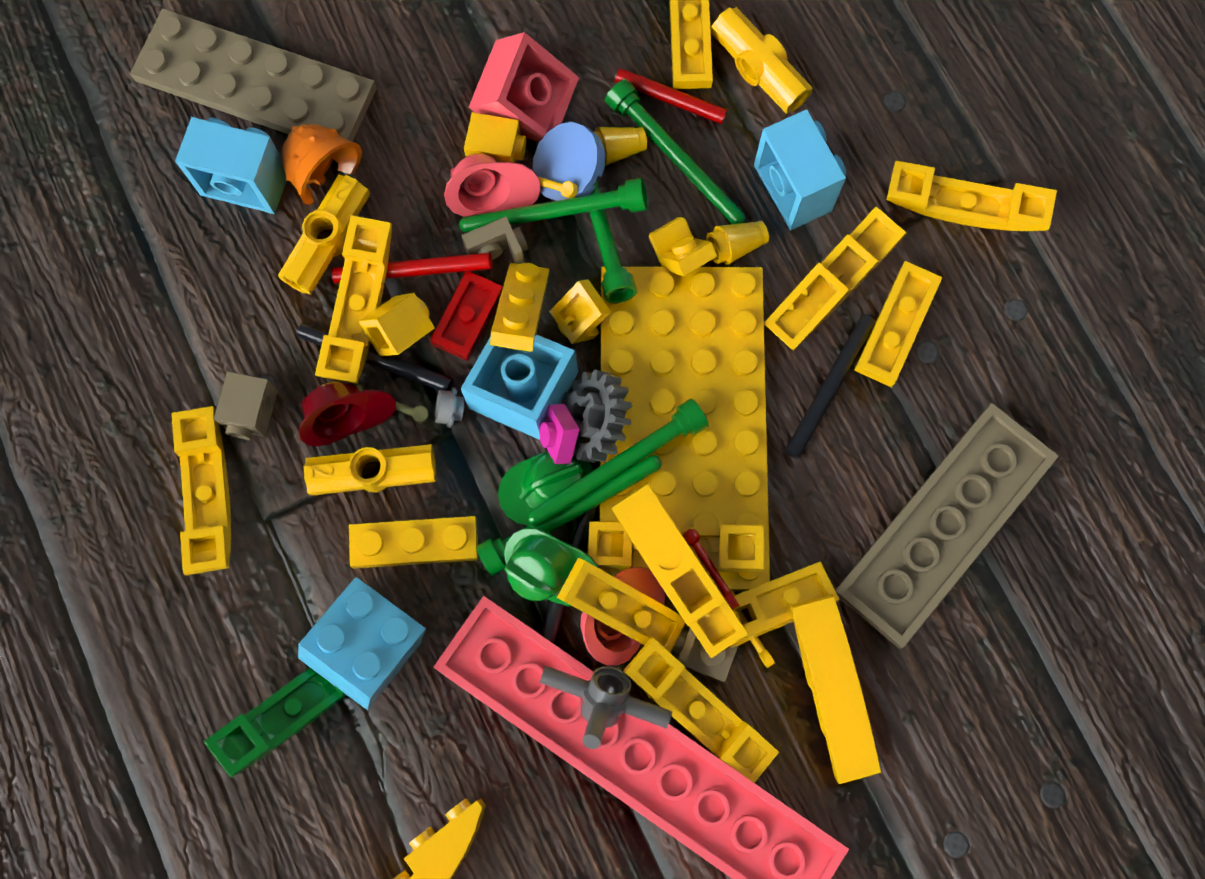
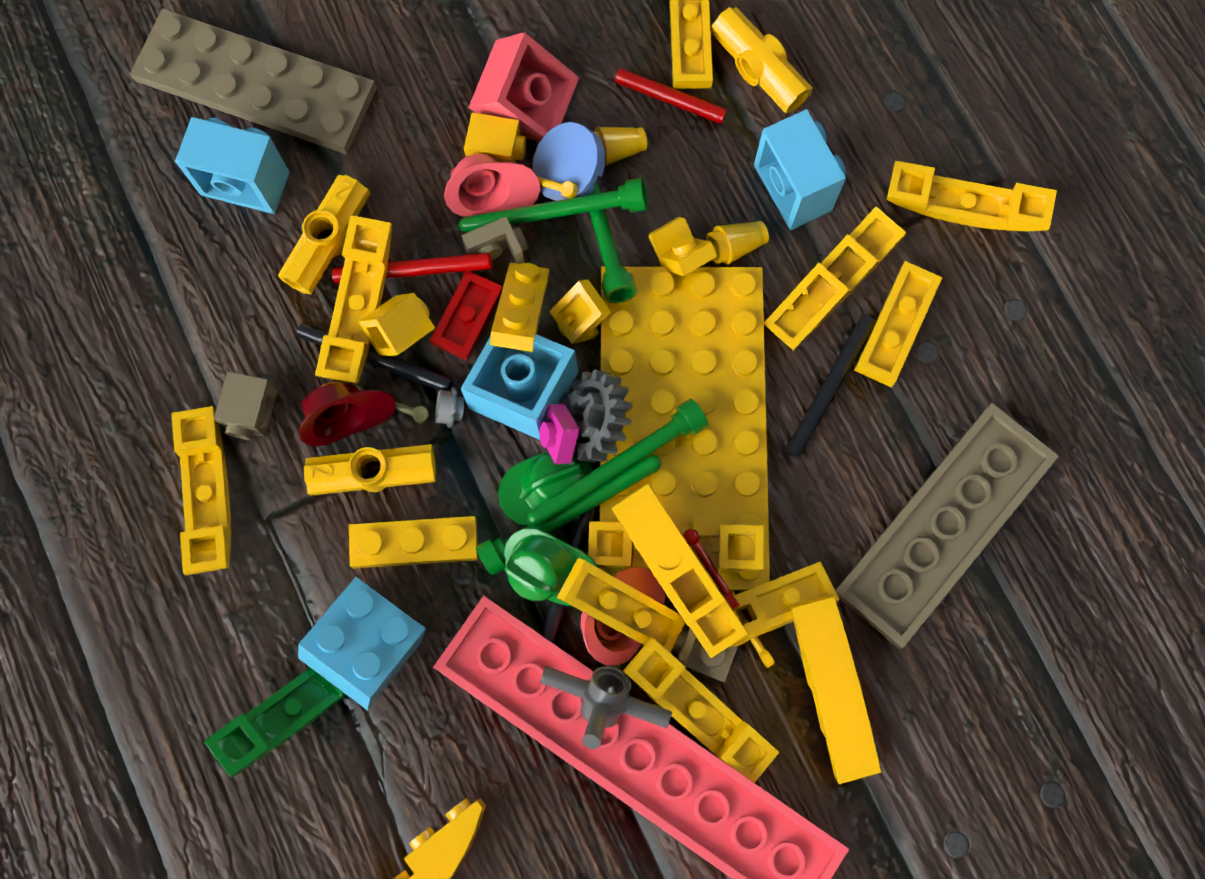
orange helmet [281,124,362,206] -> none
green piece [604,79,746,224] -> none

